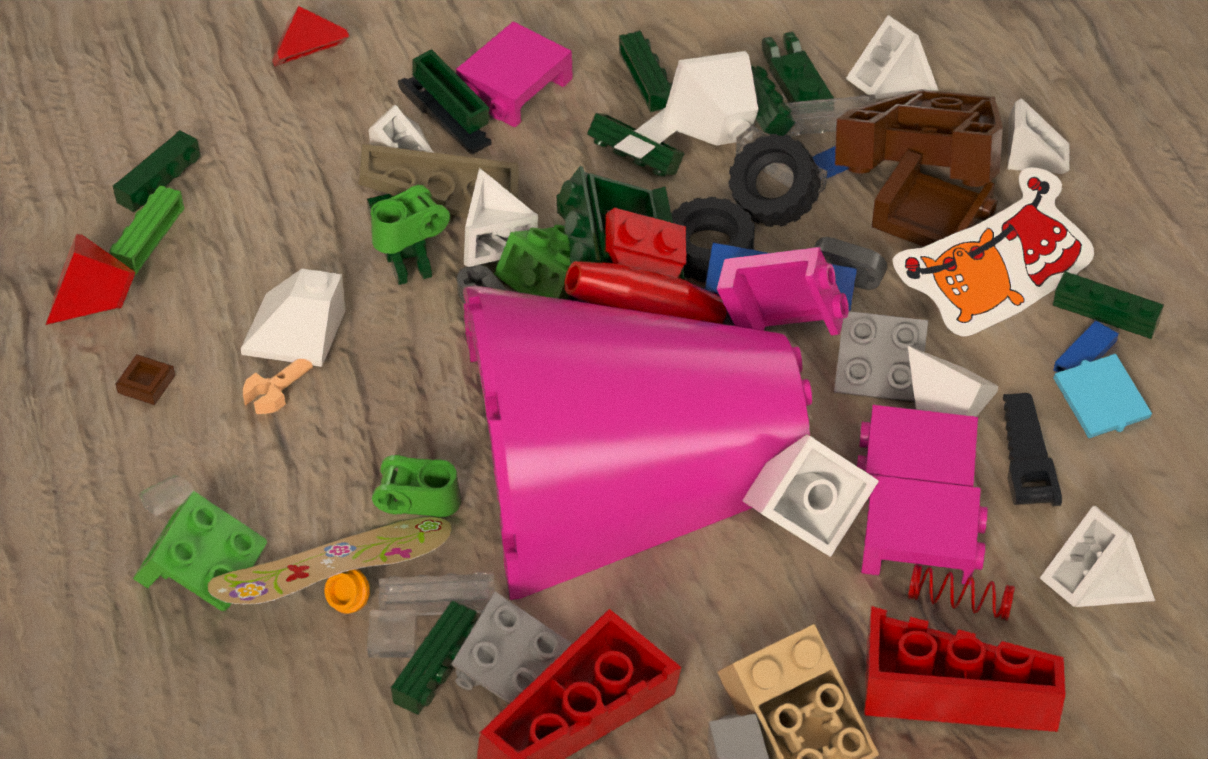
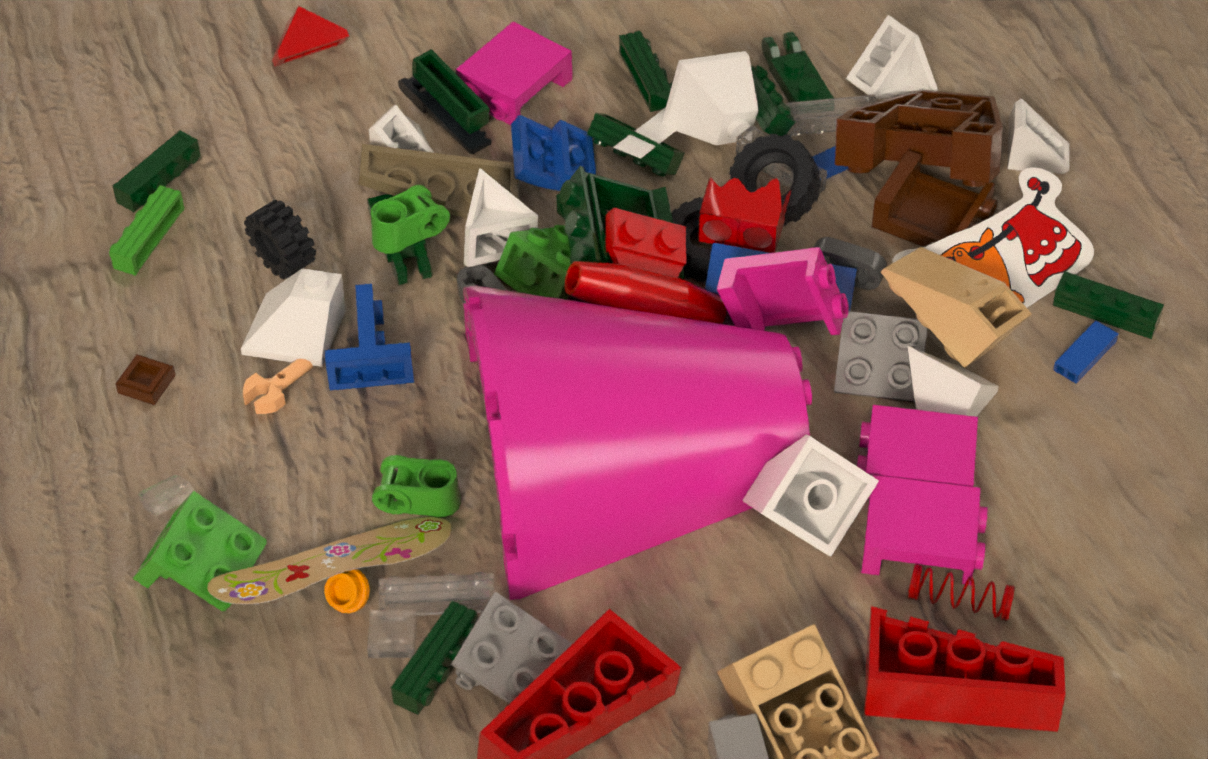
red slope [46,234,136,325] -> none
black piece [1003,393,1062,506] -> none
white slope [1040,506,1155,607] -> none
medium azure piece [1053,354,1152,438] -> none
none -> black tyre [244,200,316,279]
none -> blue bracket [325,284,414,391]
none -> blue slope [511,114,596,191]
none -> red piece [699,178,791,253]
none -> tan slope [880,247,1032,368]

